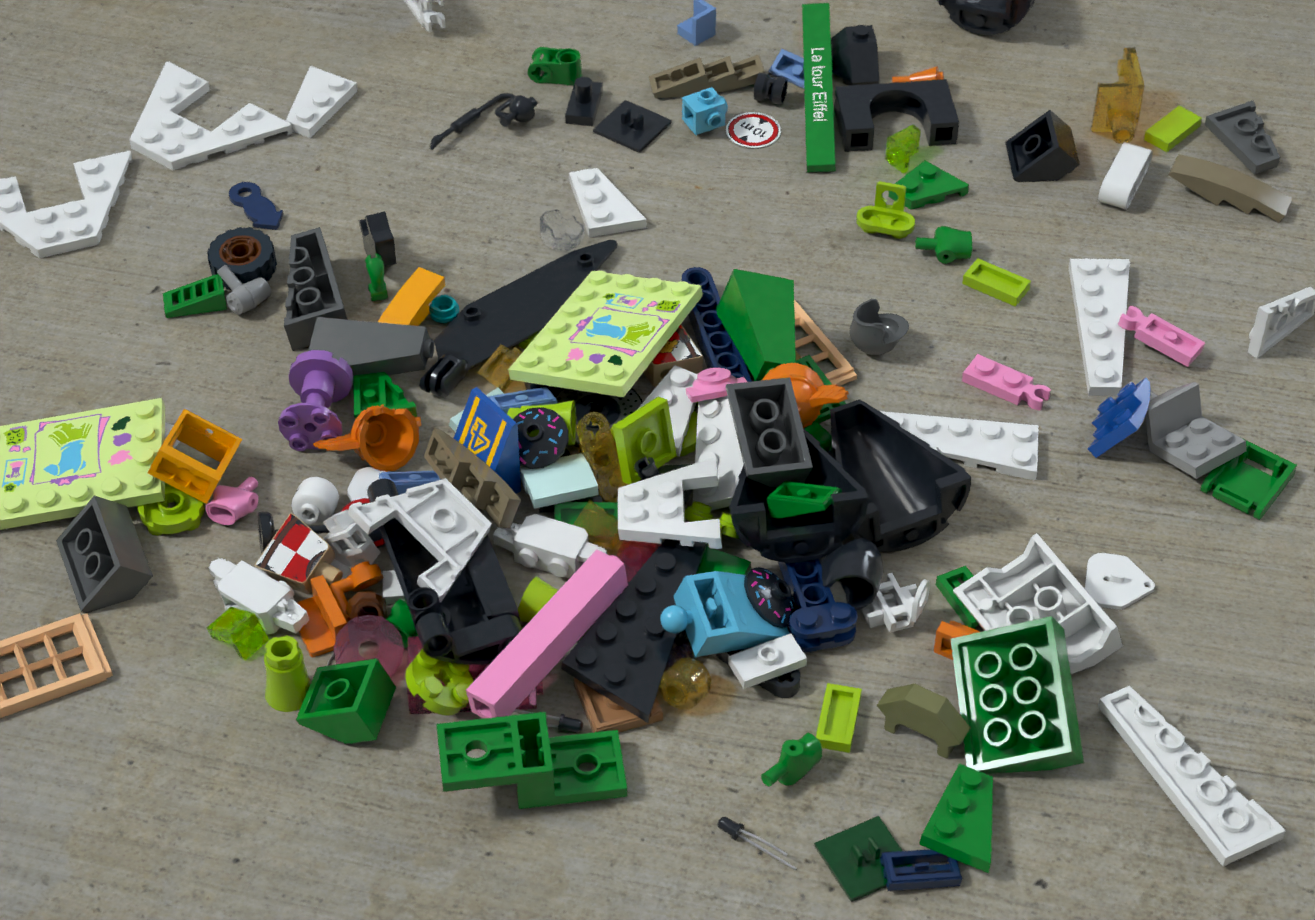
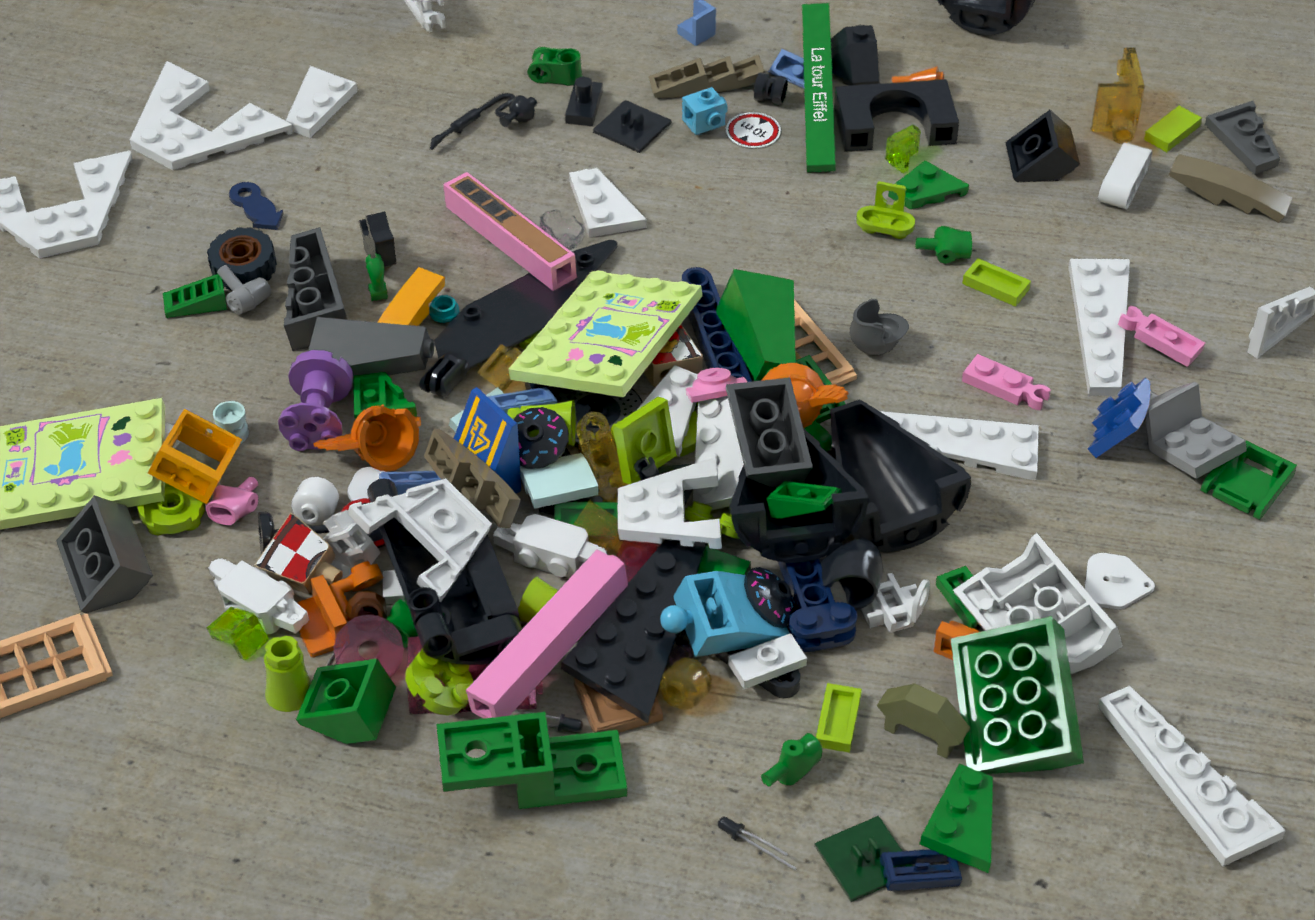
none -> light aqua wheel [213,401,249,444]
none -> brick [443,172,577,291]

